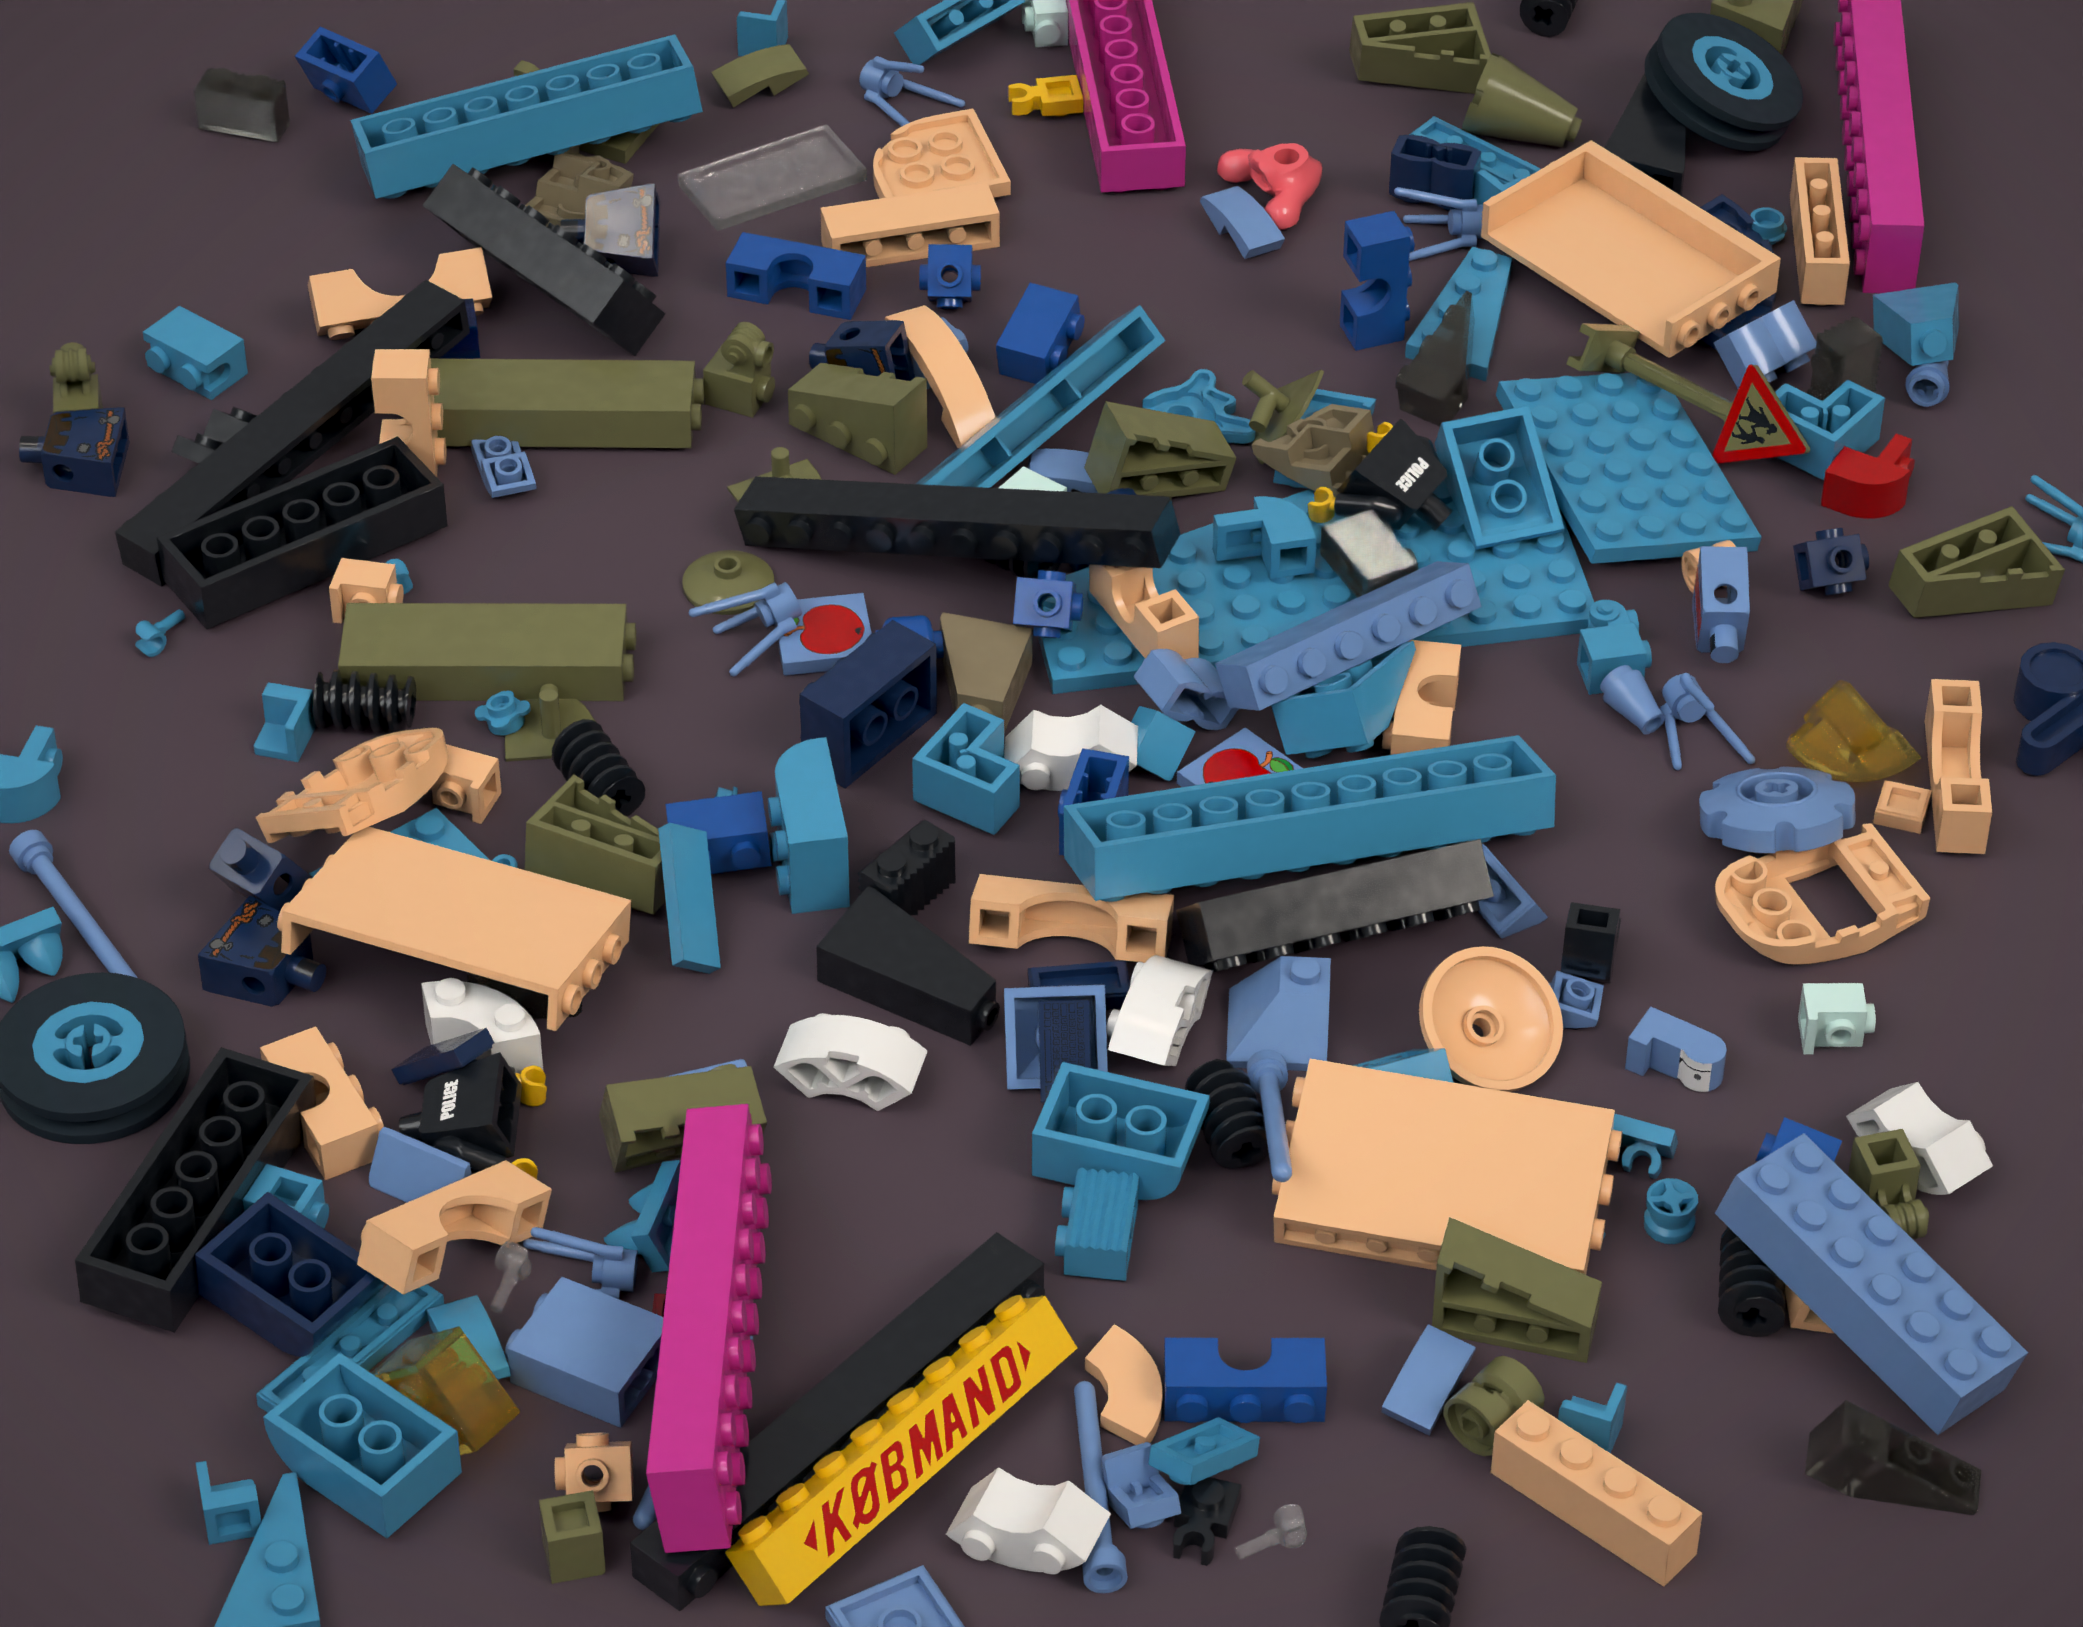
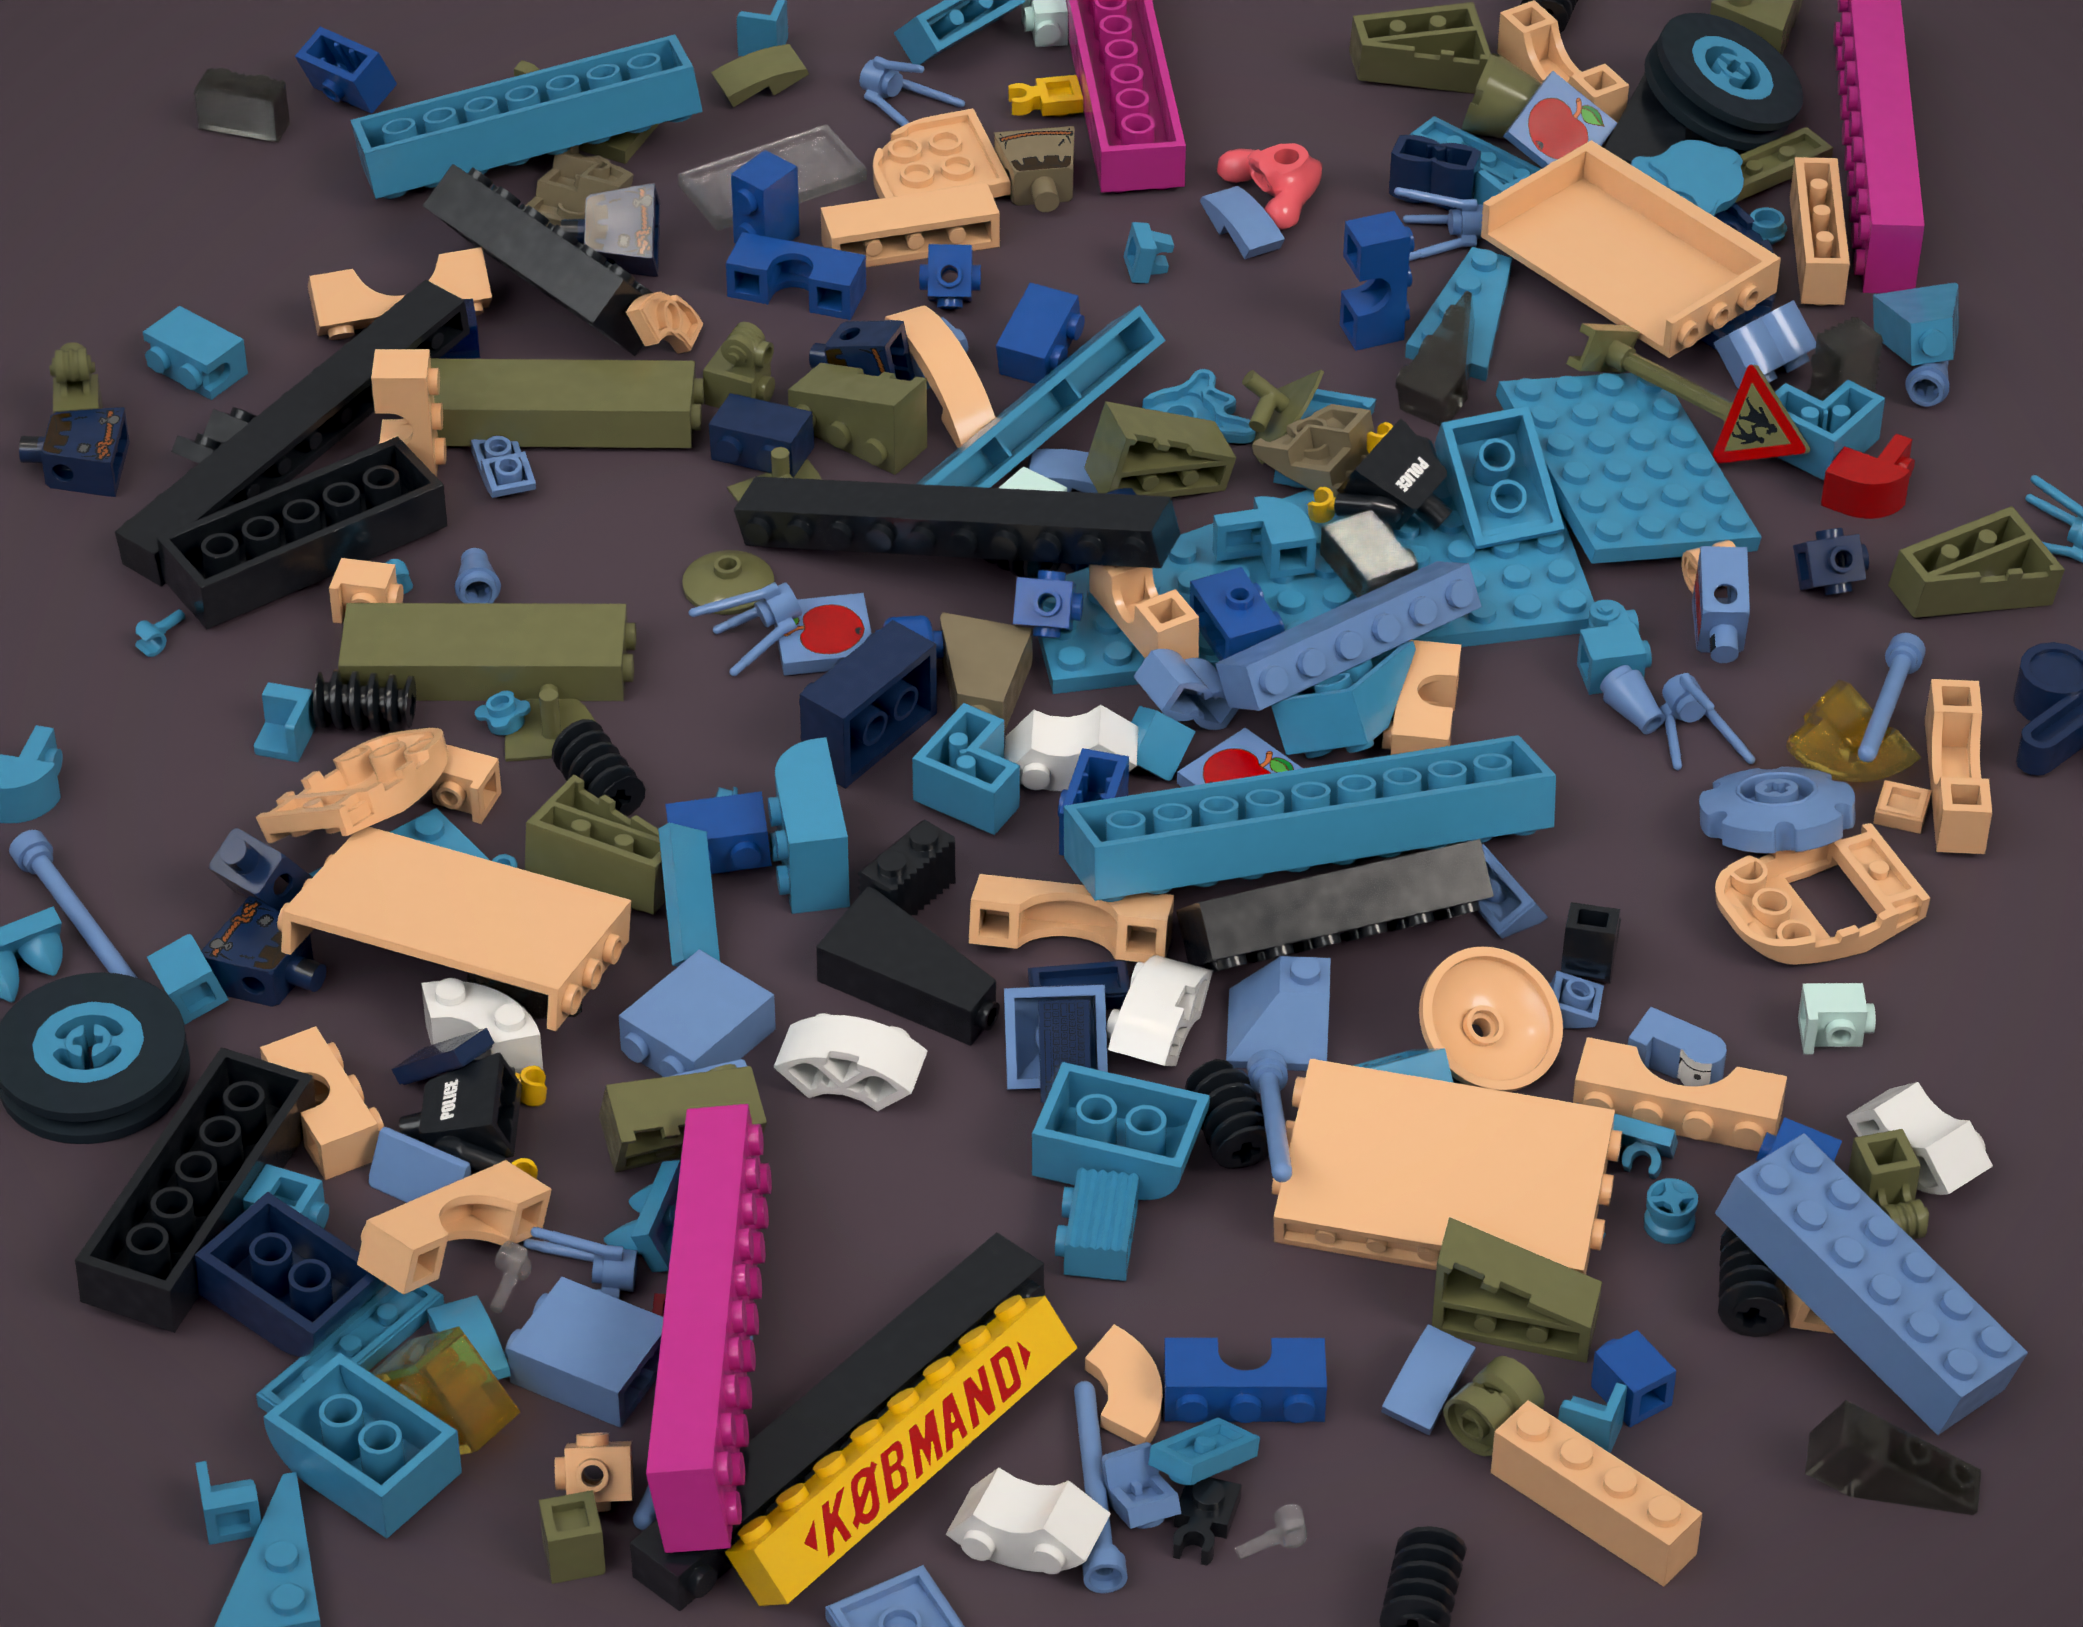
none -> dark azure panel [147,934,229,1024]
none -> medium blue cone [455,548,501,603]
none -> medium blue brick [619,949,776,1077]
none -> light nougat tile [626,291,703,354]
none -> dark blue brick [709,393,814,478]
none -> blue brick [731,150,800,243]
none -> dark tan torso [994,126,1075,212]
none -> dark azure tile [1123,222,1174,283]
none -> blue brick [1190,567,1285,661]
none -> light nougat arch [1497,0,1629,129]
none -> tile [1503,71,1618,168]
none -> light nougat arch [1573,1037,1787,1152]
none -> blue brick [1591,1330,1677,1428]
none -> dark azure tile [1630,140,1744,216]
none -> olive plate [1735,126,1833,203]
none -> medium blue piece [1858,633,1926,763]

